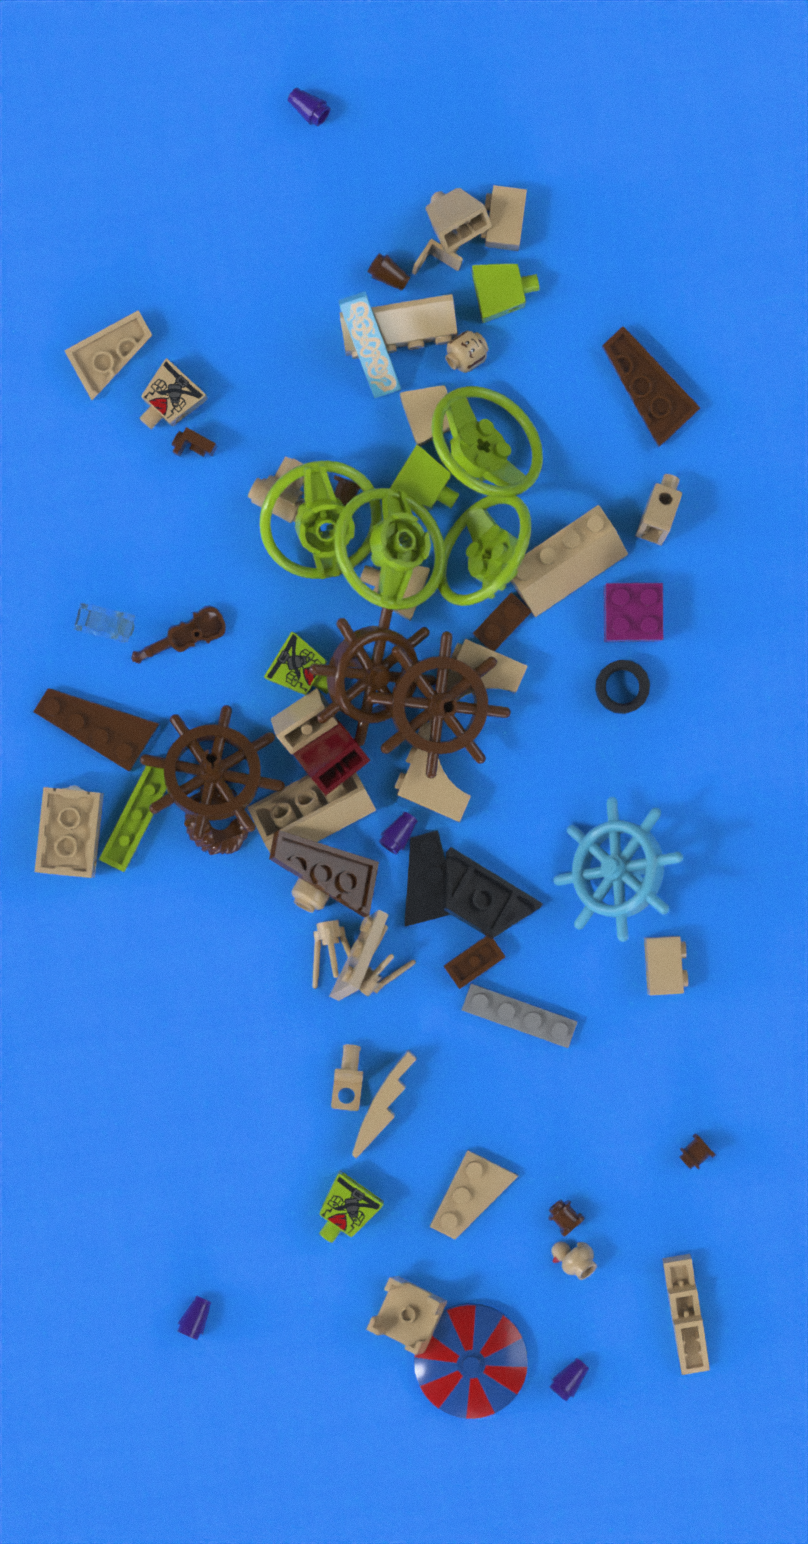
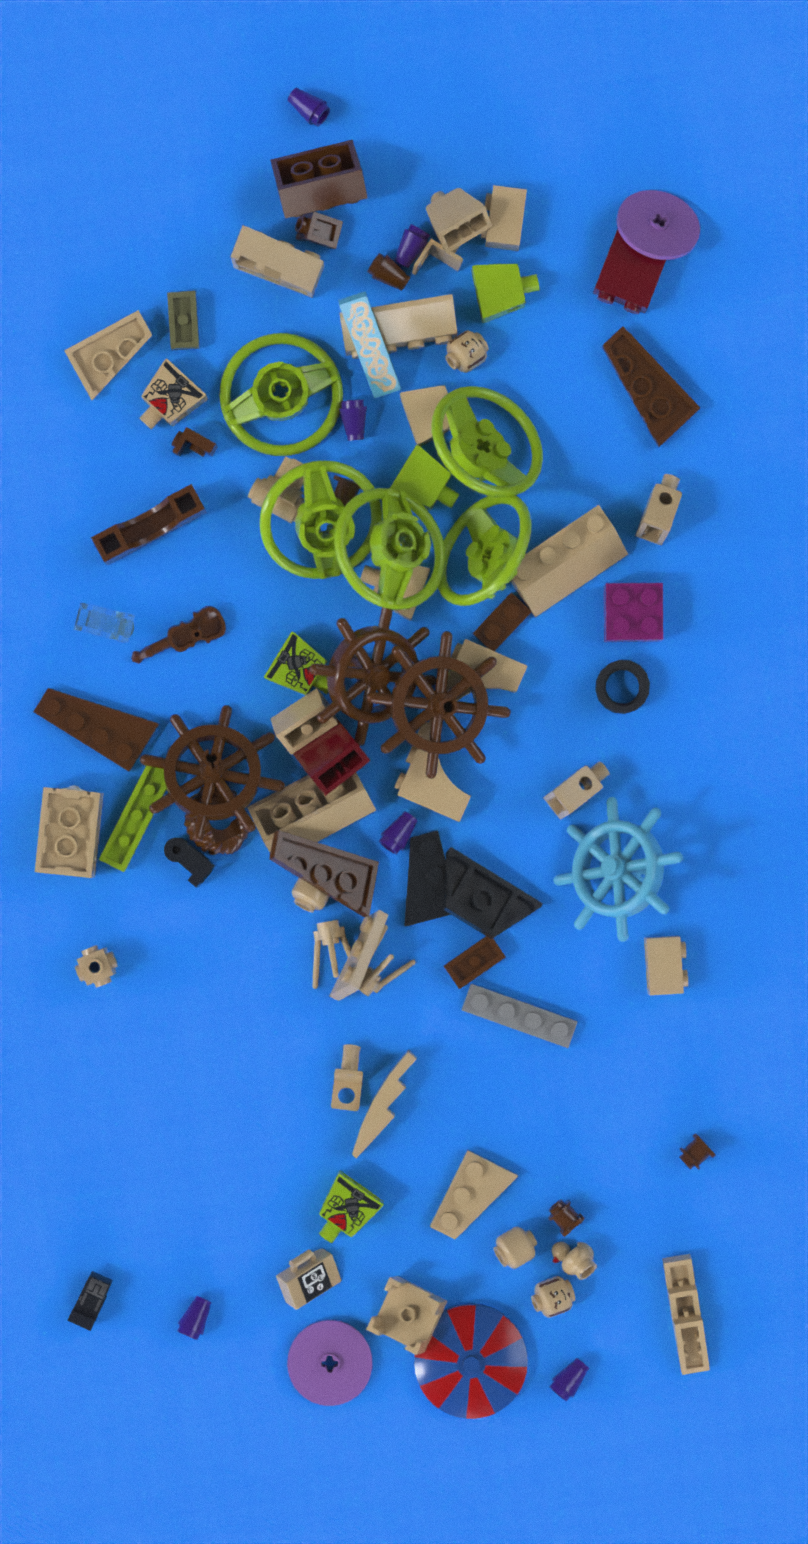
none -> leg [67,1271,113,1331]
none -> tan brick [75,945,118,988]
none -> reddish brown arch [91,484,207,565]
none -> black leg [164,837,216,888]
none -> olive plate [167,291,200,351]
none -> lime piece [219,333,343,456]
none -> tan wedge [230,225,324,298]
none -> brick [270,140,368,219]
none -> tan piece [276,1248,342,1310]
none -> medium lavender piece [287,1320,372,1406]
none -> bracket [295,212,343,249]
none -> dark purple cone [339,399,367,441]
none -> dark purple cone [394,224,430,268]
none -> tan head [493,1226,537,1269]
none -> tan head [531,1276,576,1318]
none -> tan torso [543,761,610,820]
none -> dark red brick [593,229,666,315]
none -> medium lavender piece [617,190,700,260]

